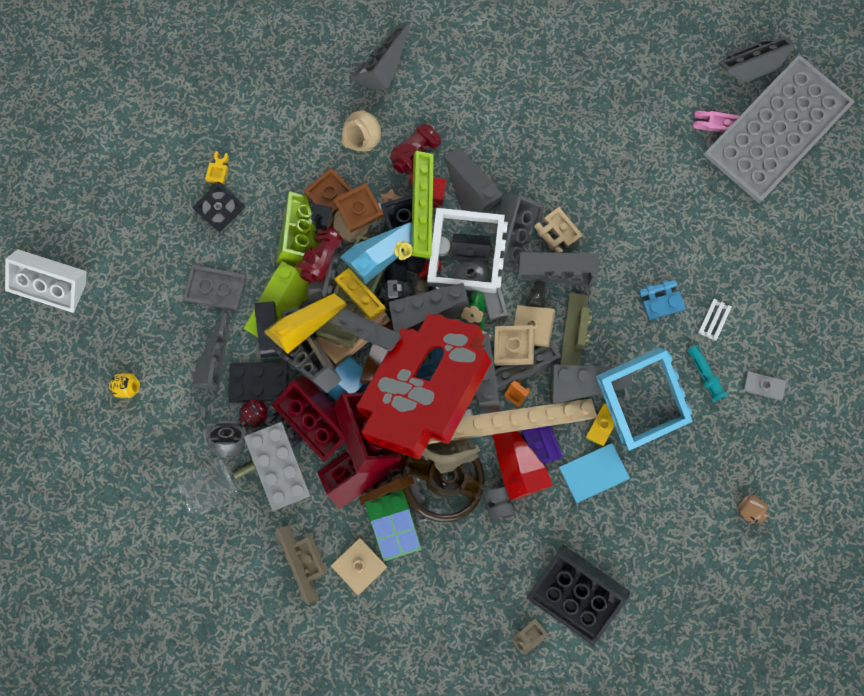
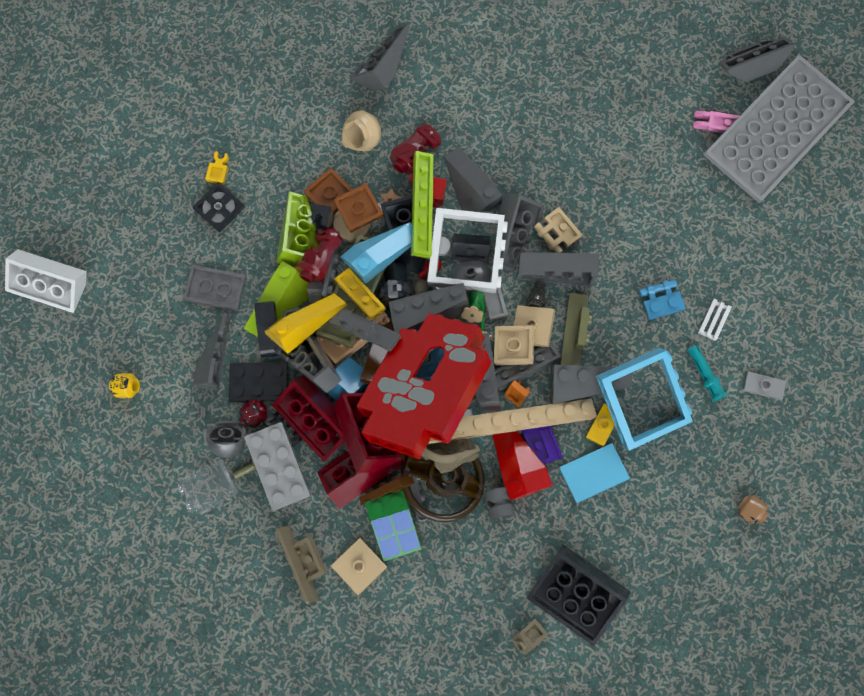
light yellow plate [394,241,413,260] -> none

